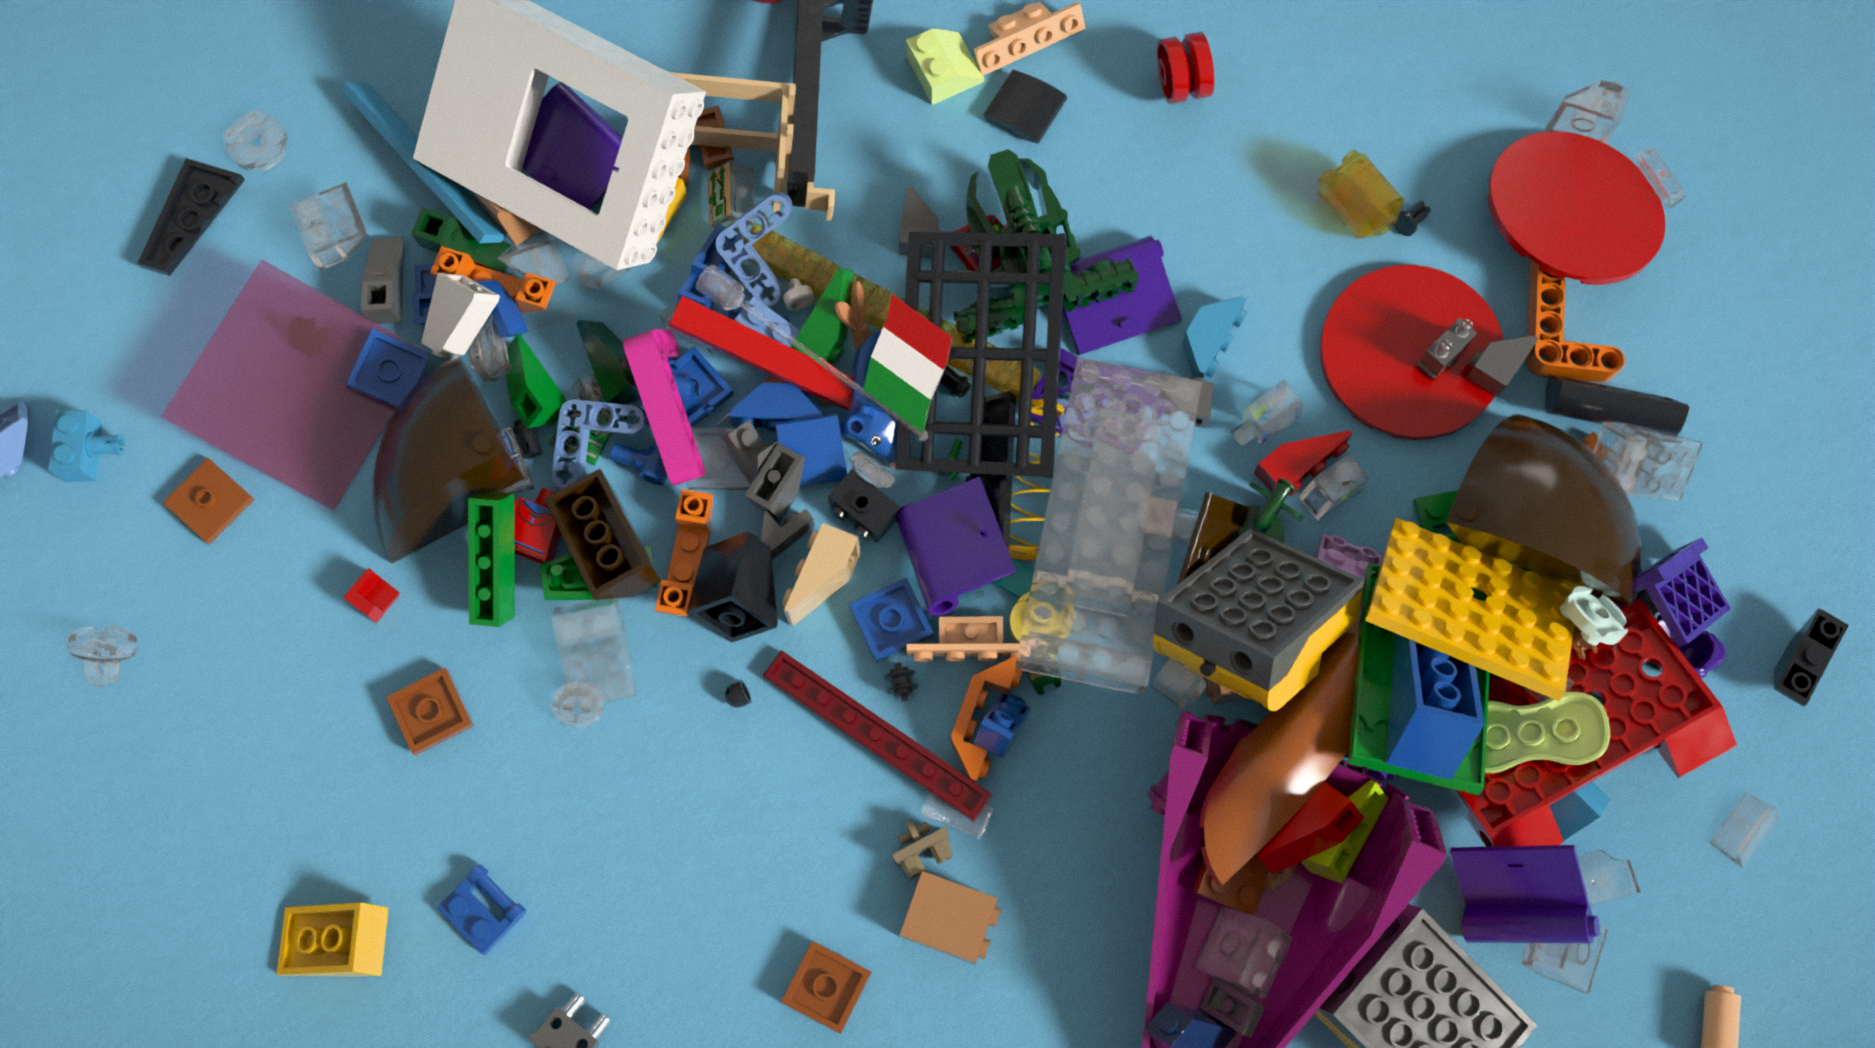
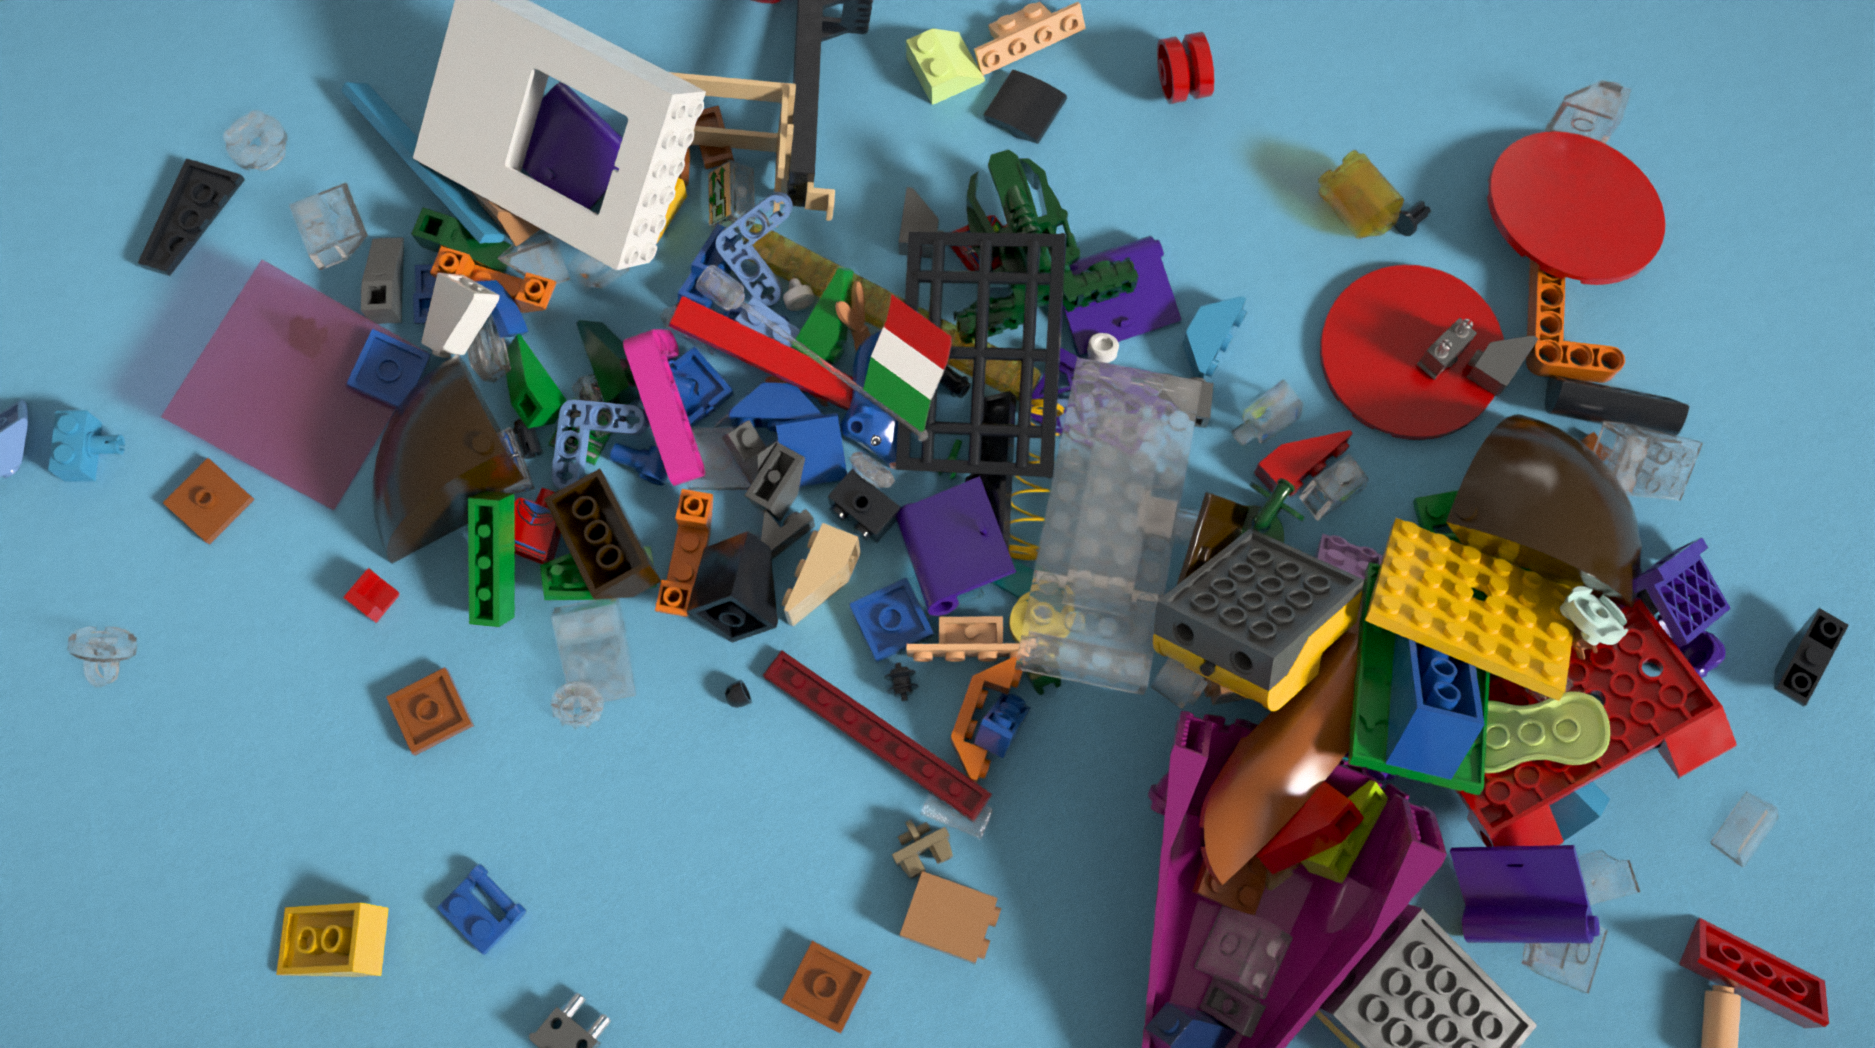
clear slope [1632,148,1687,208] -> none
none -> white tile [1087,333,1119,364]
none -> red slope [1679,917,1829,1028]

